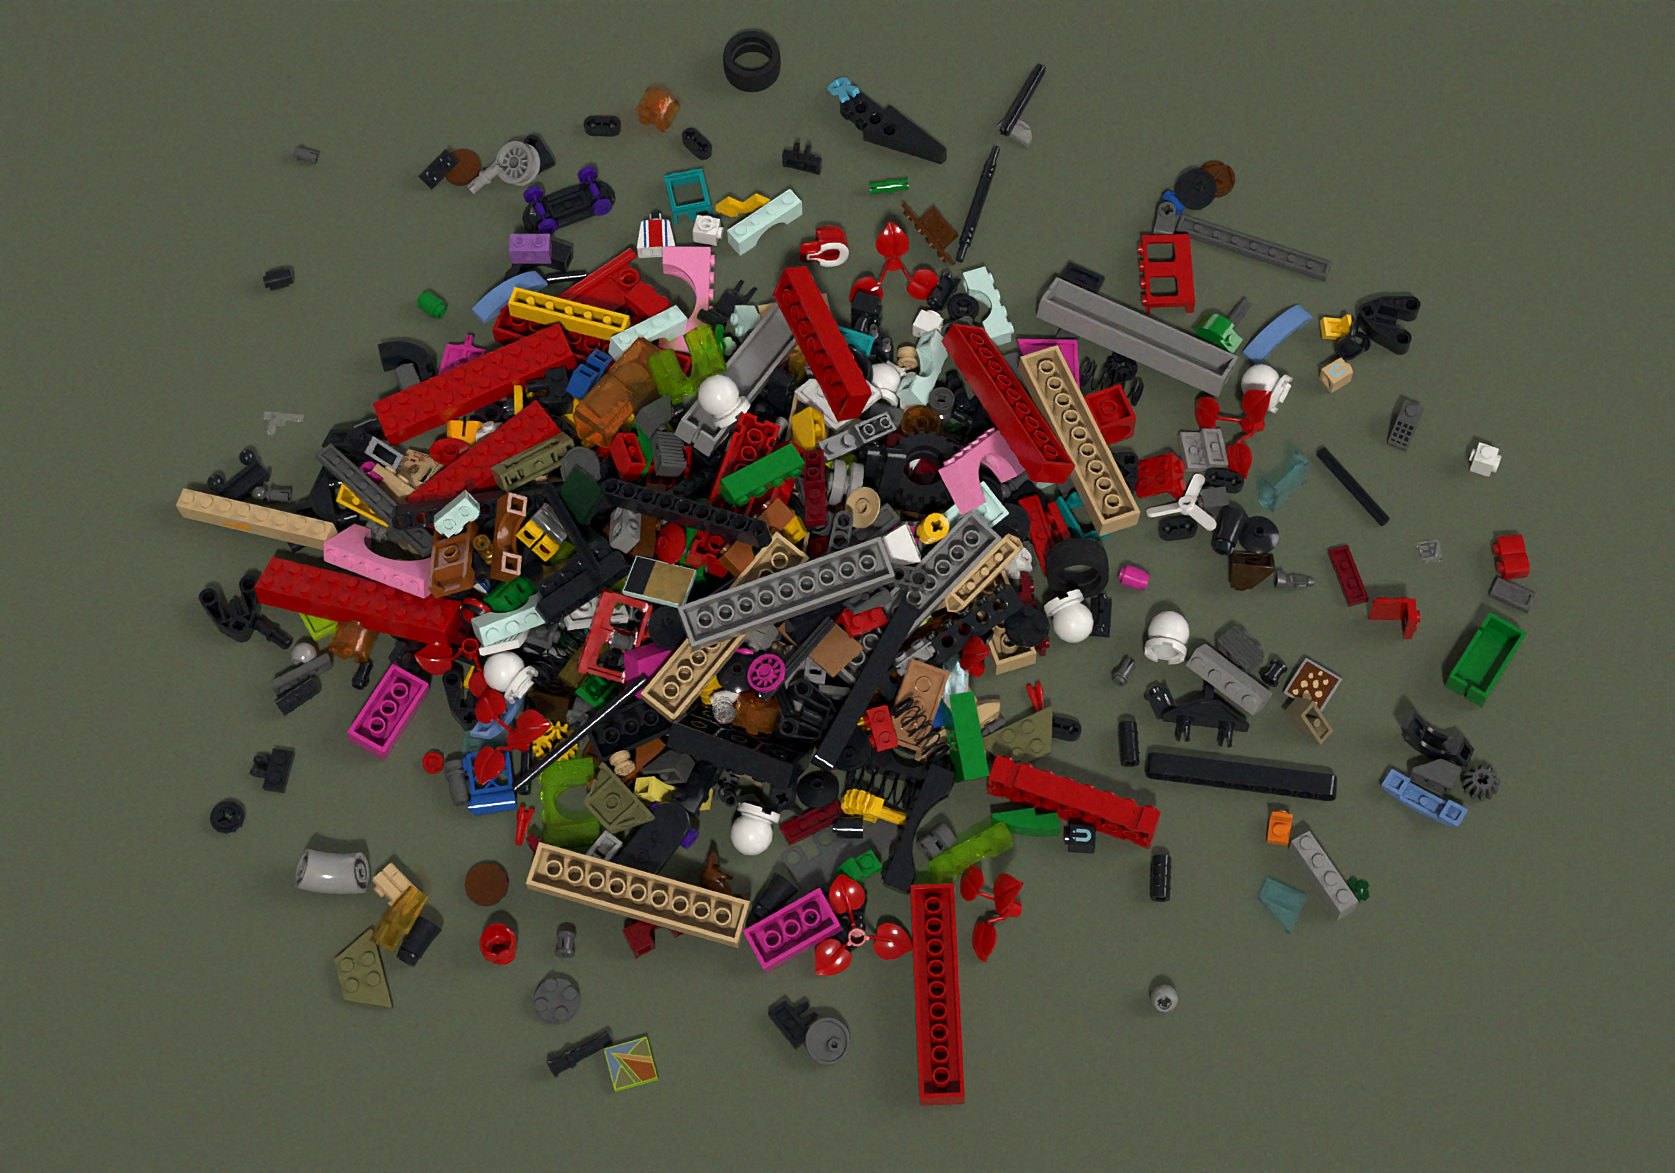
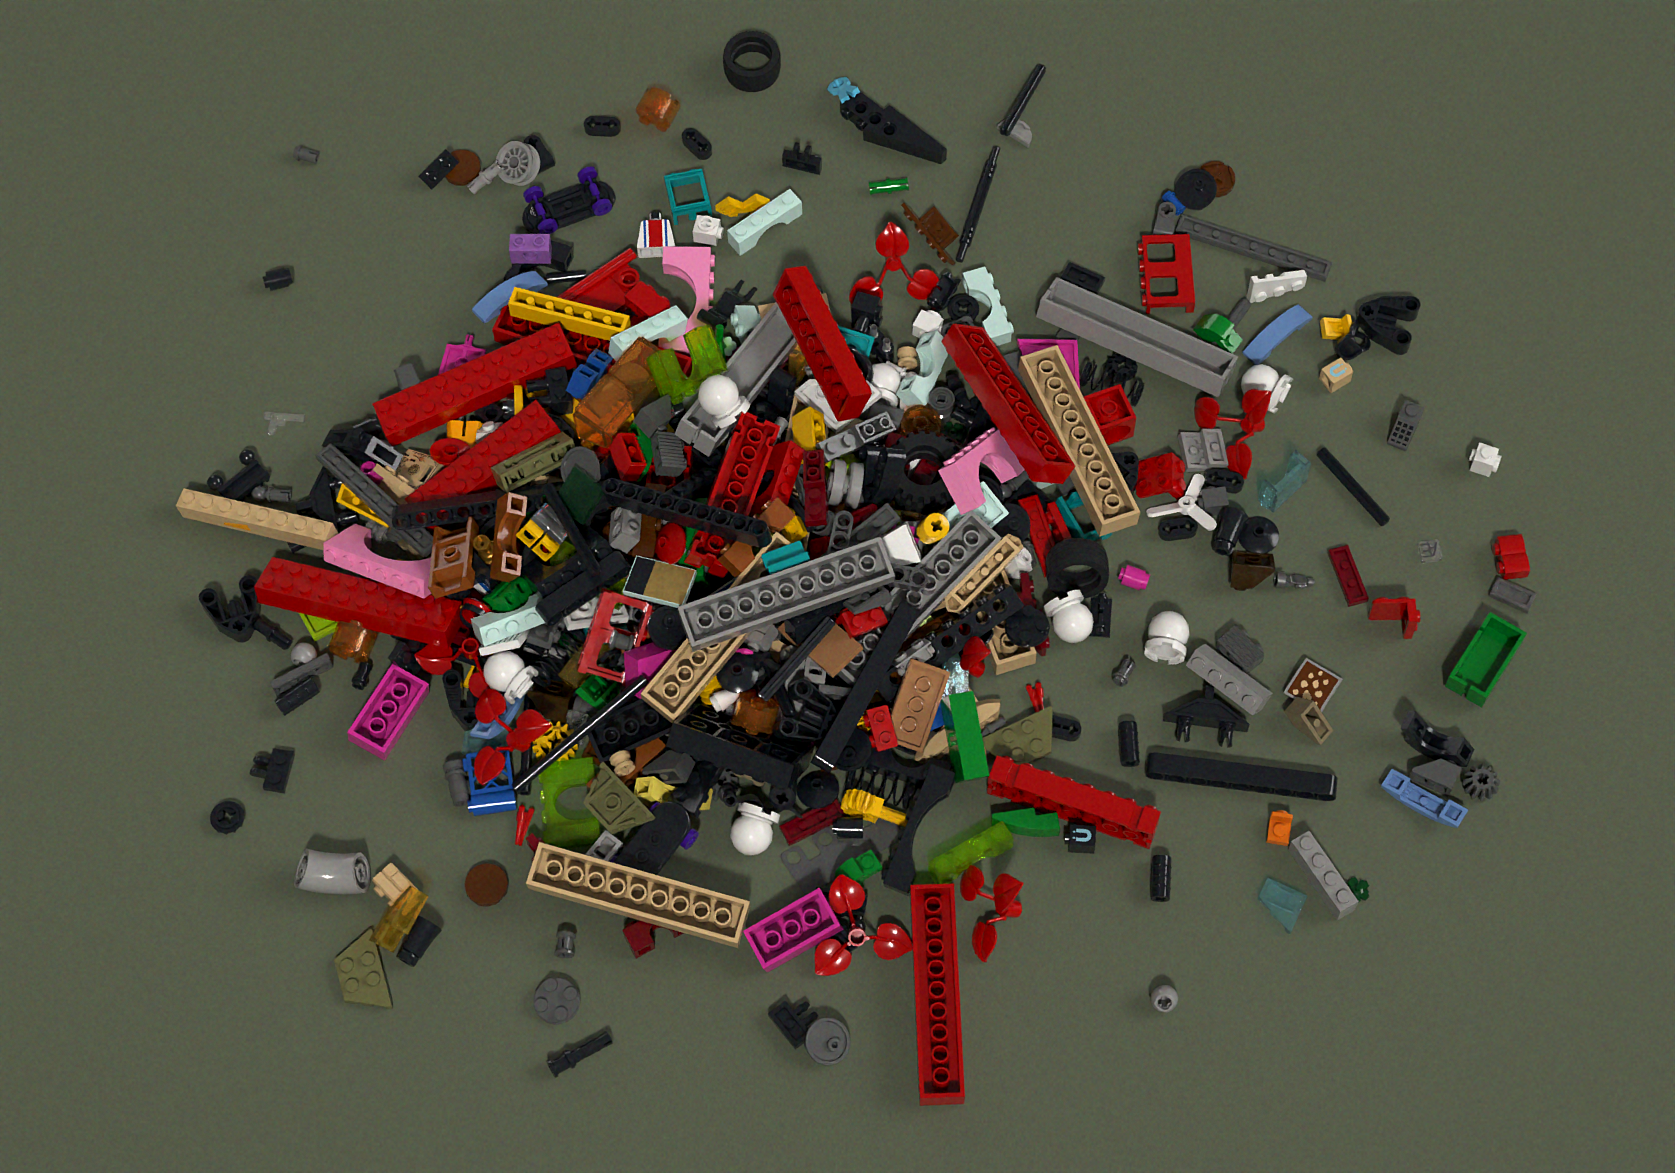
black arch [378,341,435,382] -> none
green brick [417,291,447,319] -> none
red tile [422,752,444,774] -> none
light aqua brick [434,490,480,538] -> none
red hair [479,923,516,965] -> none
tile [604,1037,658,1092] -> none
reddish brown piece [700,852,748,901] -> none
clear wheel [712,696,735,724] -> none
green brick [718,443,805,509] -> none
dark pink wheel [747,654,786,693] -> none
black plant [751,873,798,921] -> none
red piece [799,225,849,267] -> none
tan dish [845,487,880,529] -> none
black piece [891,697,950,764] -> none
dark grey wheel [916,822,957,863] -> none
black bracket [1144,686,1177,720] -> none
black bush [1261,659,1288,687] -> none
none -> teal panel [761,541,810,575]
none -> white wing [1247,270,1307,303]

